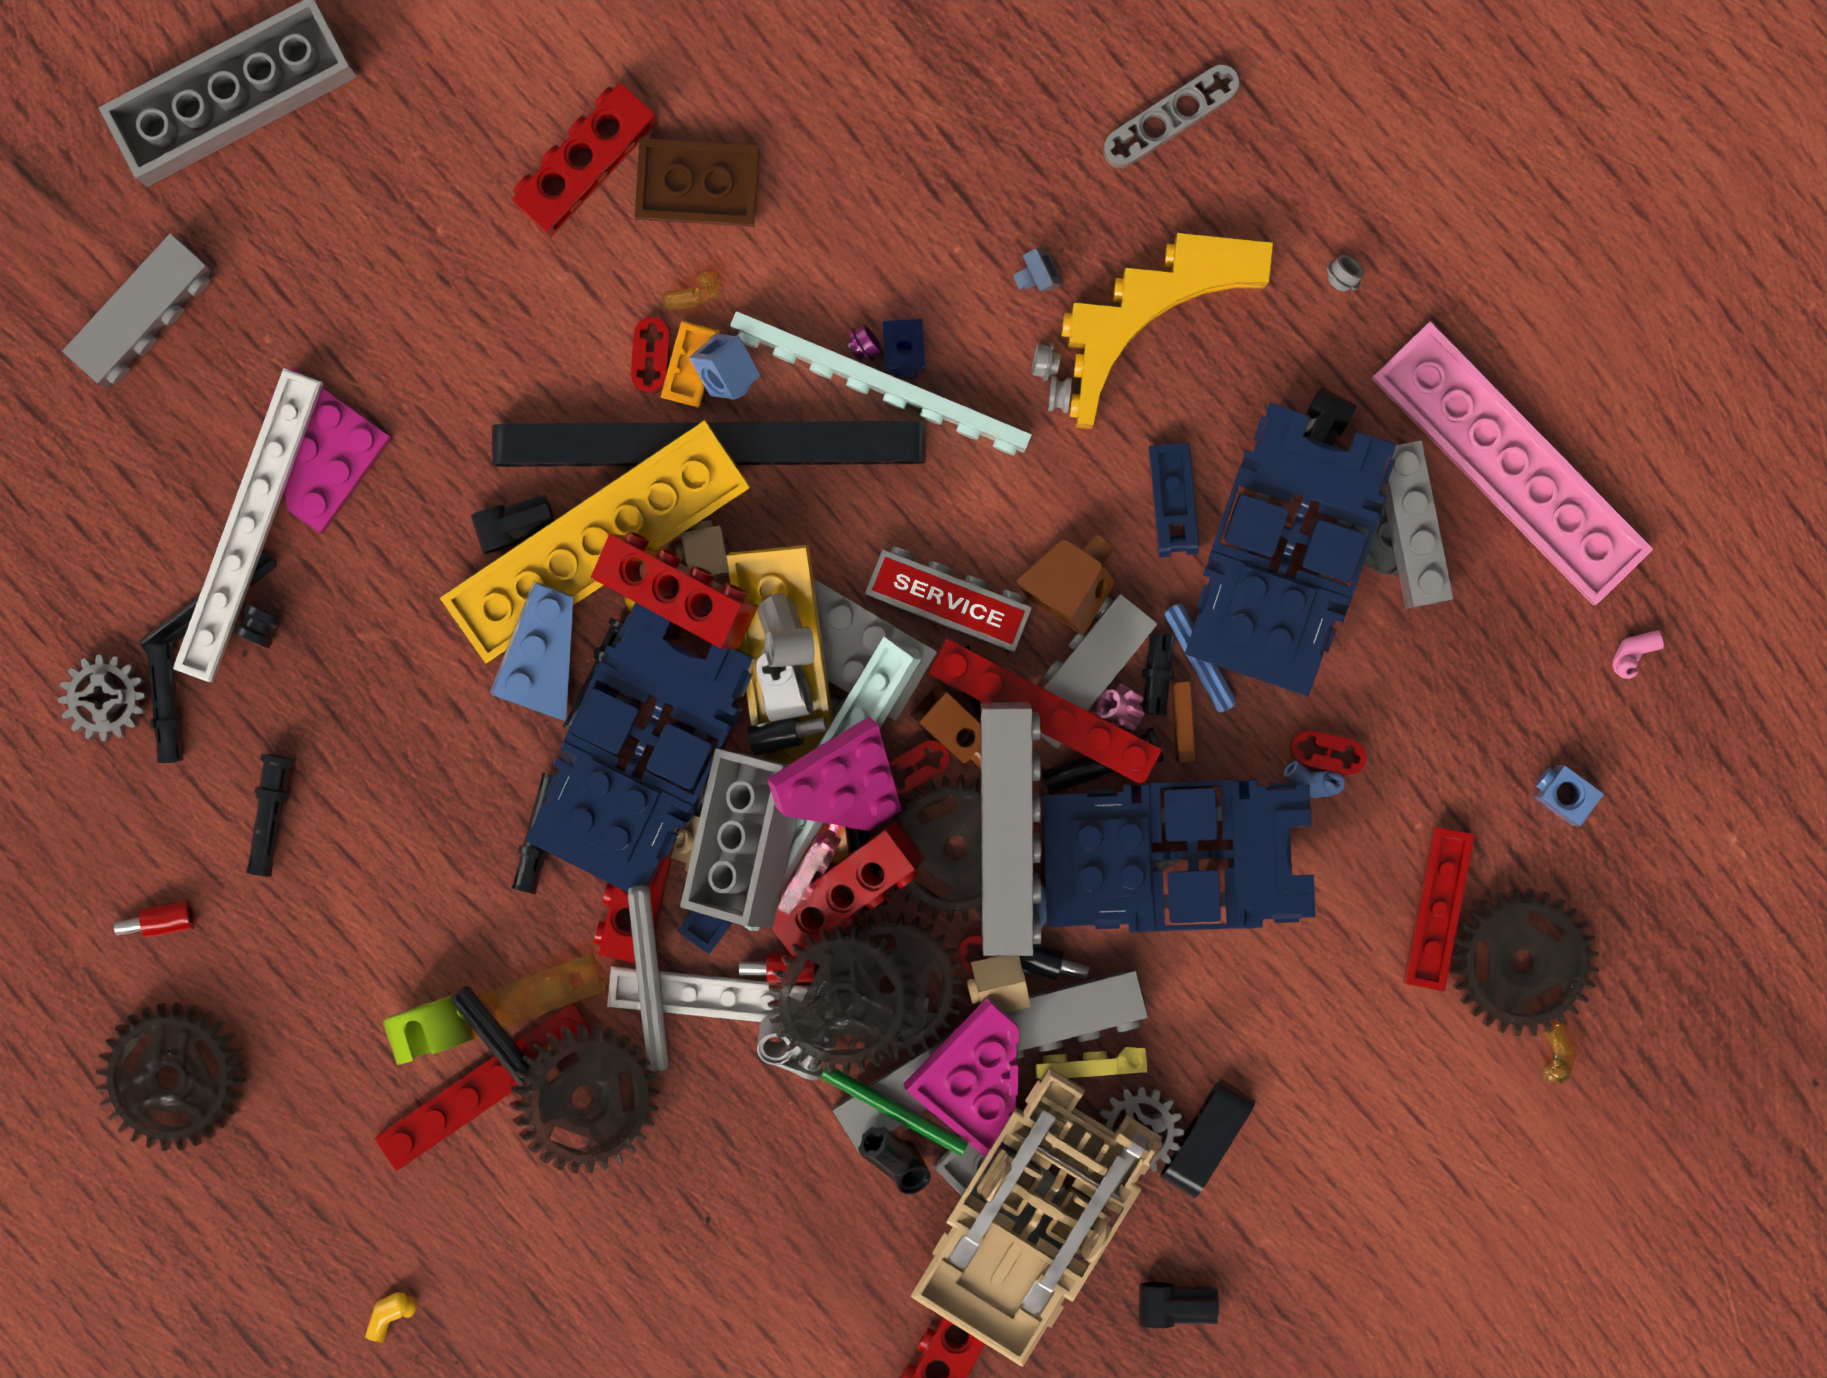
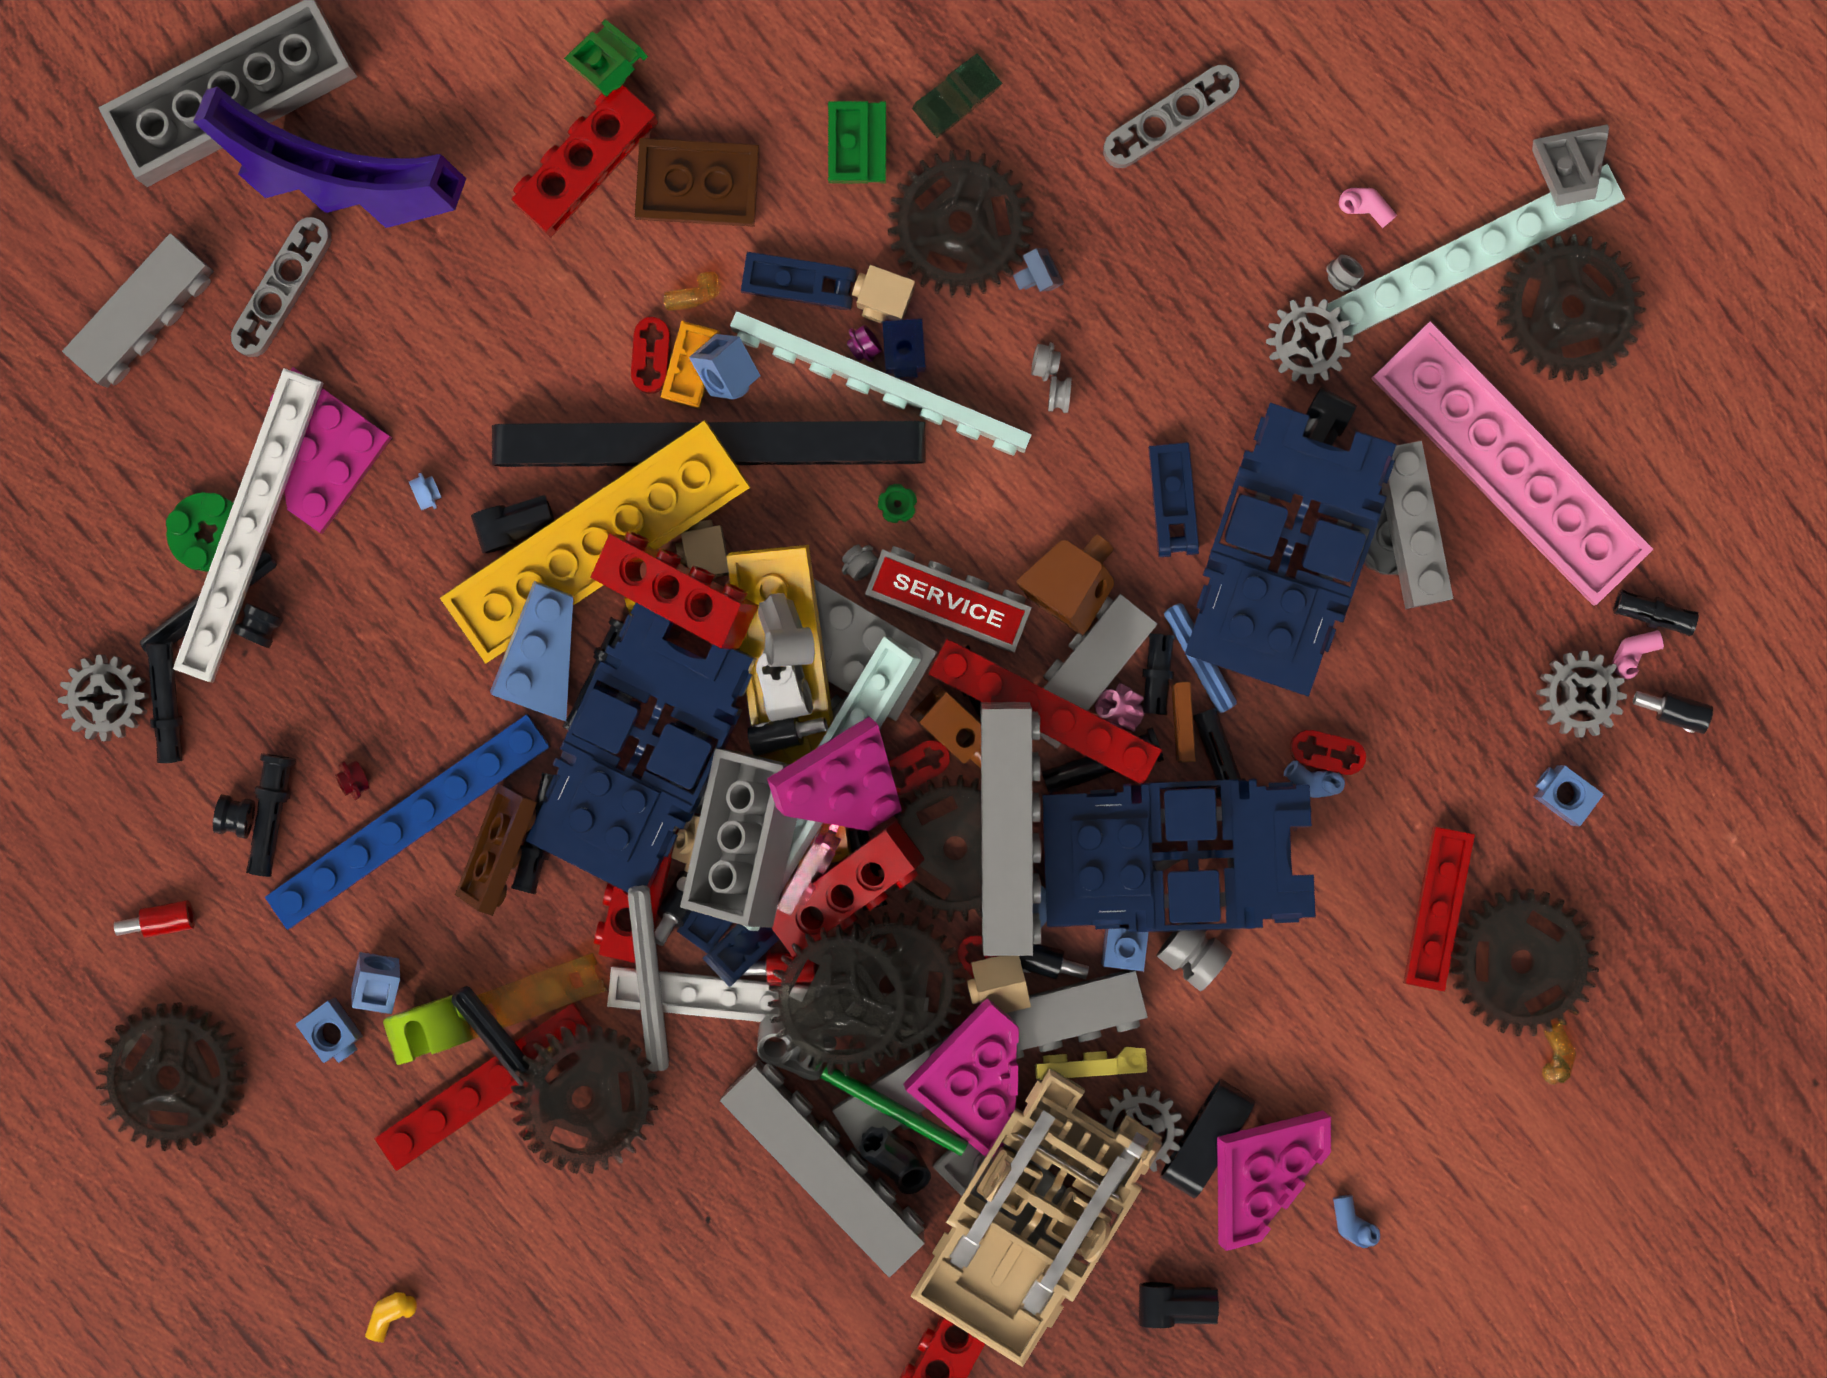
yellow arch [1062,233,1273,429] -> none
none -> green plate [166,492,234,572]
none -> dark purple arch [193,87,466,228]
none -> black wheel [213,794,255,839]
none -> light grey beam [231,217,332,357]
none -> blue plate [265,714,551,930]
none -> medium blue brick [295,998,363,1063]
none -> dark red plate [335,761,370,800]
none -> medium blue brick [351,952,400,1014]
none -> light blue plate [408,473,442,511]
none -> reddish brown plate [455,784,537,916]
none -> green plate [564,19,648,97]
none -> black piece [655,871,691,946]
none -> dark blue plate [702,924,779,987]
none -> light grey brick [720,1059,925,1278]
none -> dark blue plate [741,252,857,310]
none -> green plate [828,101,886,184]
none -> light grey plate [842,545,878,581]
none -> tan brick [852,265,915,324]
none -> green plate [878,484,917,523]
none -> clear smoke gear [887,150,1033,298]
none -> clear green slope [912,53,1003,138]
none -> medium blue brick [1101,926,1149,972]
none -> light grey wheel [1156,922,1232,992]
none -> black pin [1193,708,1246,799]
none -> dark pink plate [1217,1110,1331,1251]
none -> light grey gear [1266,297,1354,384]
none -> light aqua plate [1327,164,1625,336]
none -> medium blue arm [1333,1195,1380,1248]
none -> bright pink arm [1339,188,1397,228]
none -> clear smoke gear [1495,234,1646,382]
none -> light grey wing [1532,124,1609,206]
none -> light grey gear [1536,651,1627,738]
none -> black pin [1613,589,1699,636]
none -> black piece [1633,691,1713,734]

